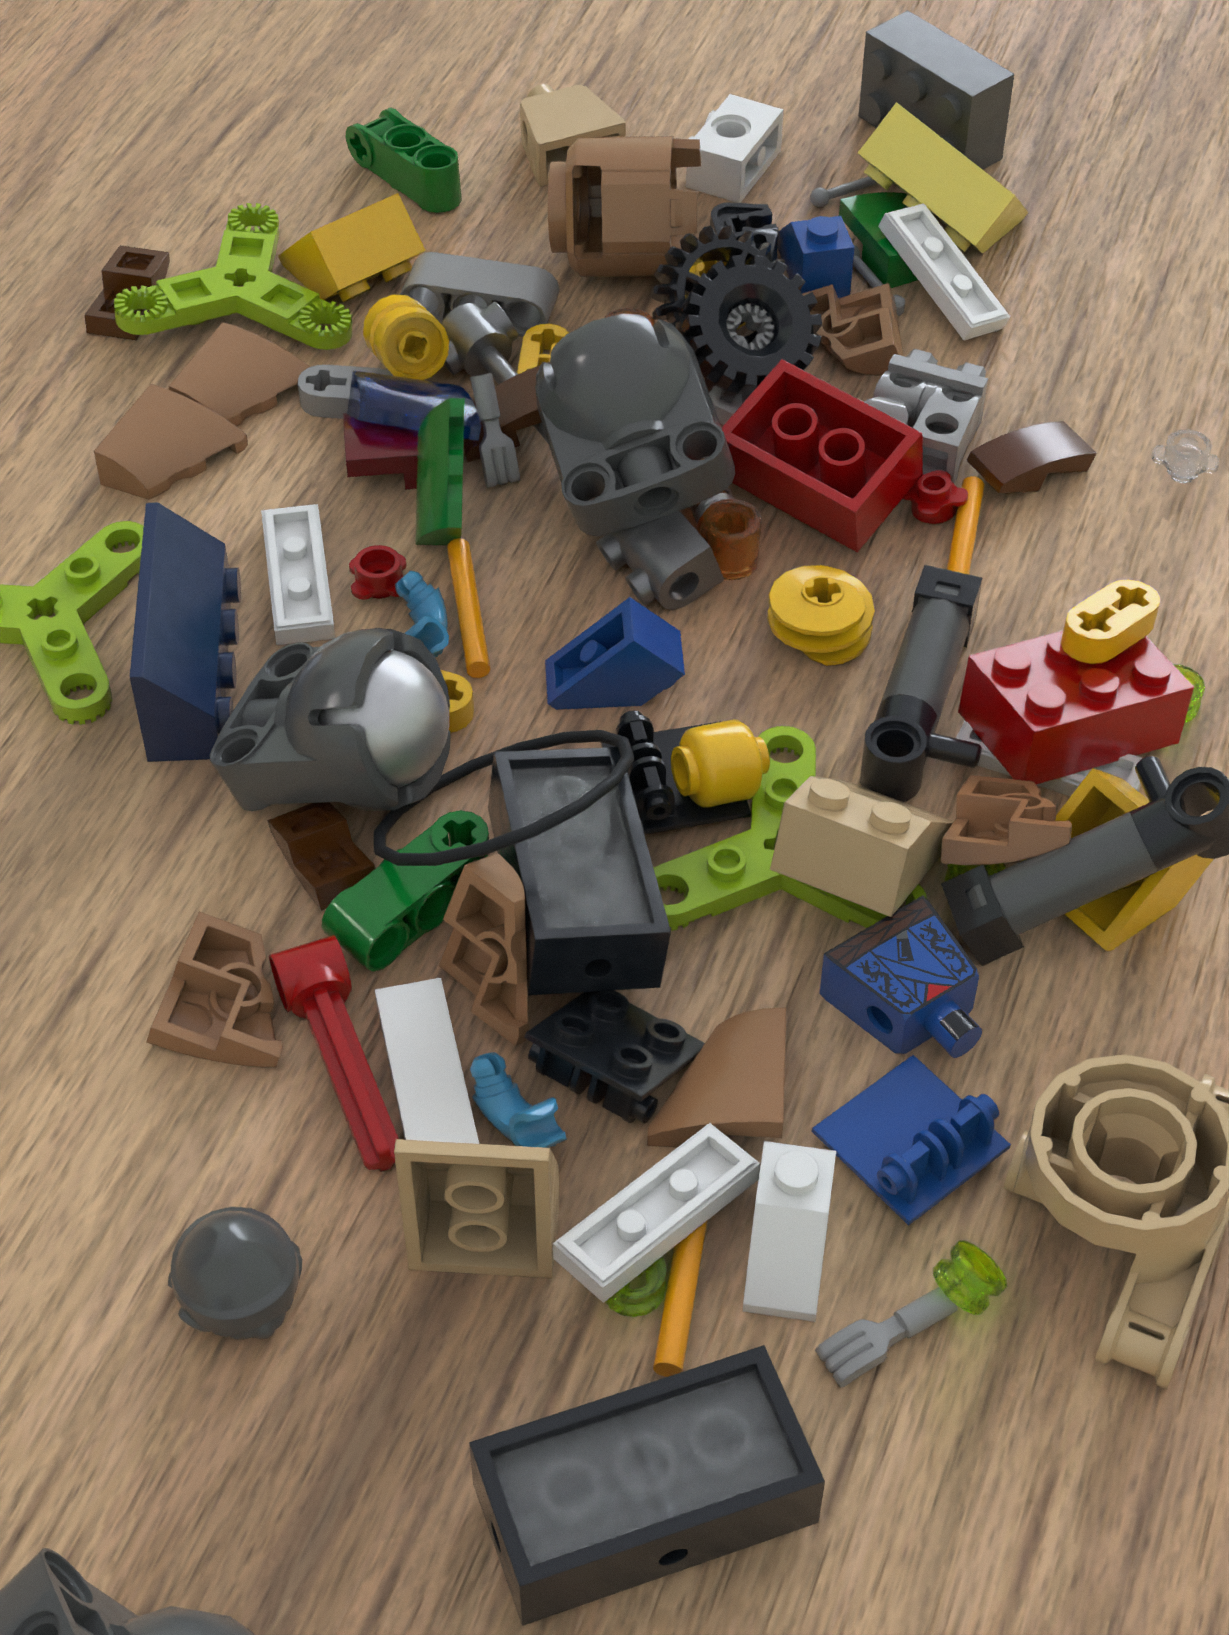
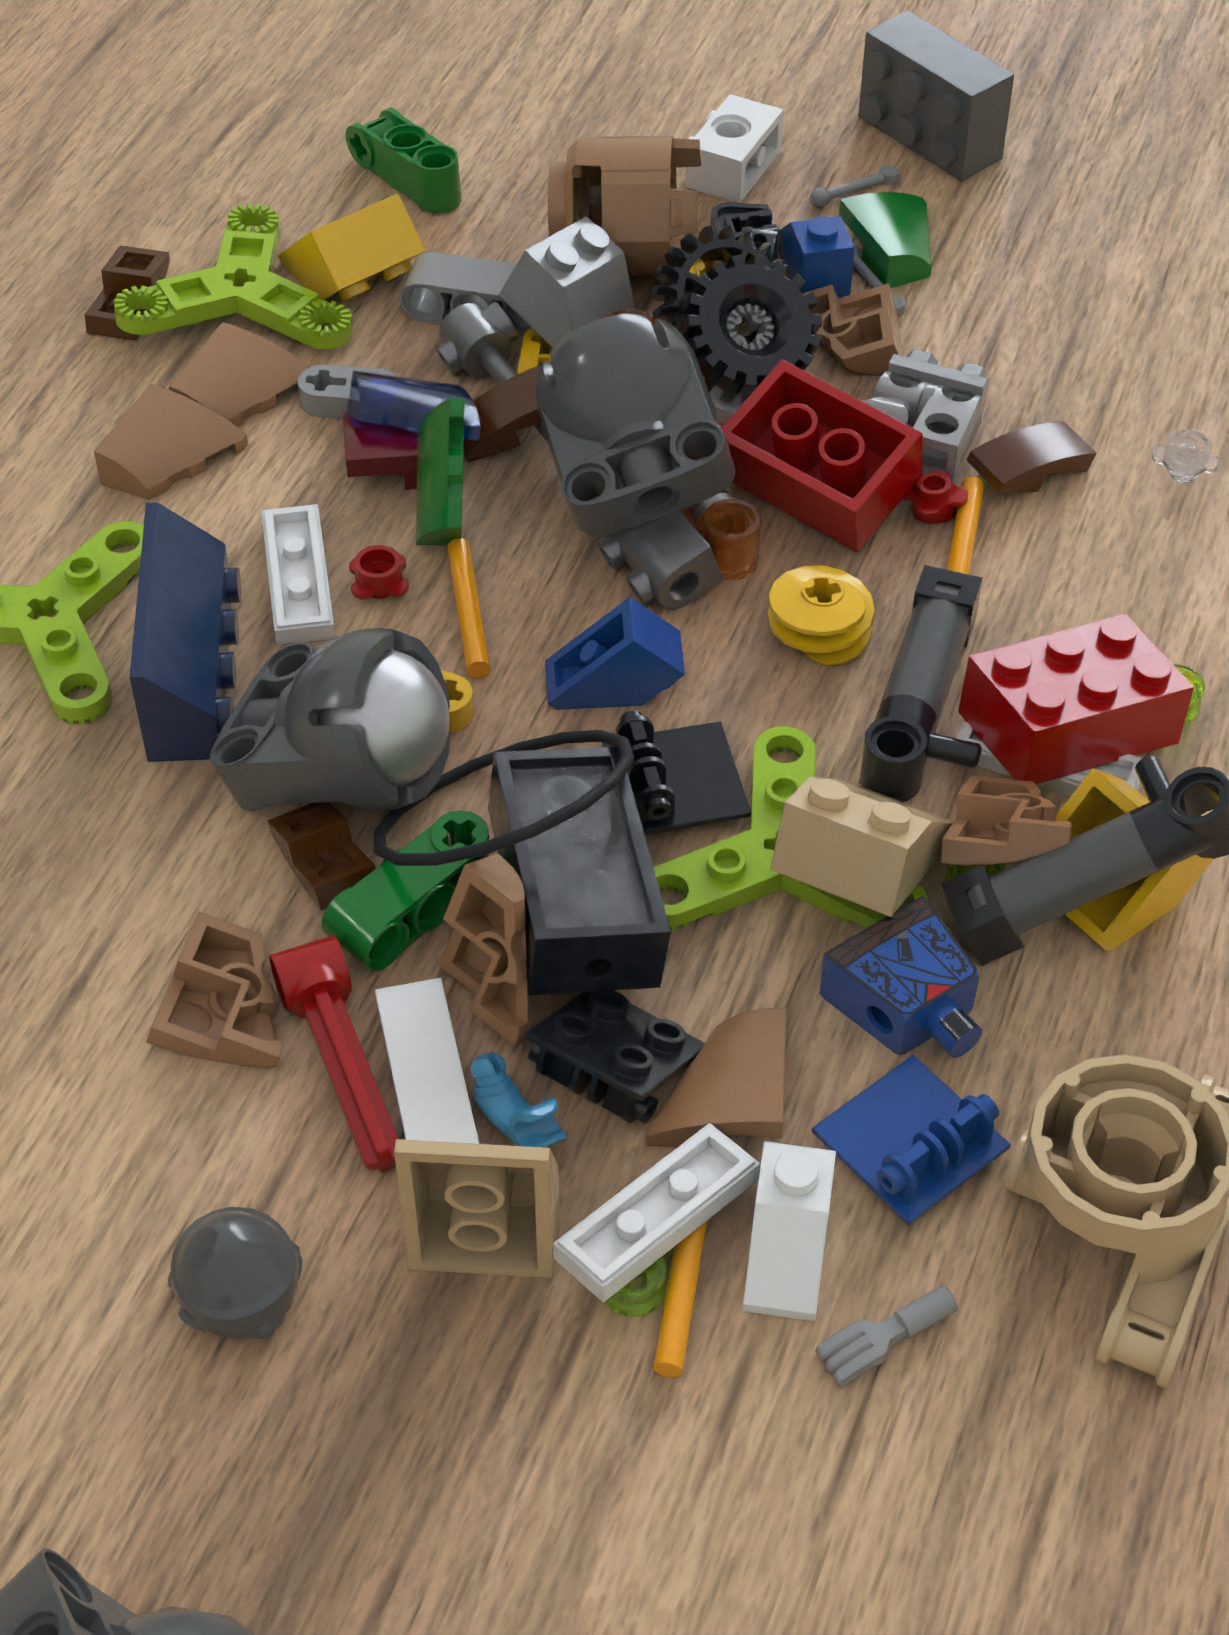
yellow wheel [363,295,449,382] -> none
dark azure piece [395,571,449,657] -> none
brick [469,1345,825,1626] -> none
light grey piece [470,373,520,488] -> none
tan torso [520,84,626,187] -> none
yellow head [671,719,770,808] -> none
light yellow slope [858,102,1028,254] -> none
white tile [878,203,1010,340] -> none
clear neon green bush [933,1240,1007,1315] -> none
yellow beam [1061,579,1160,664] -> none
none -> light grey slope [499,216,636,348]

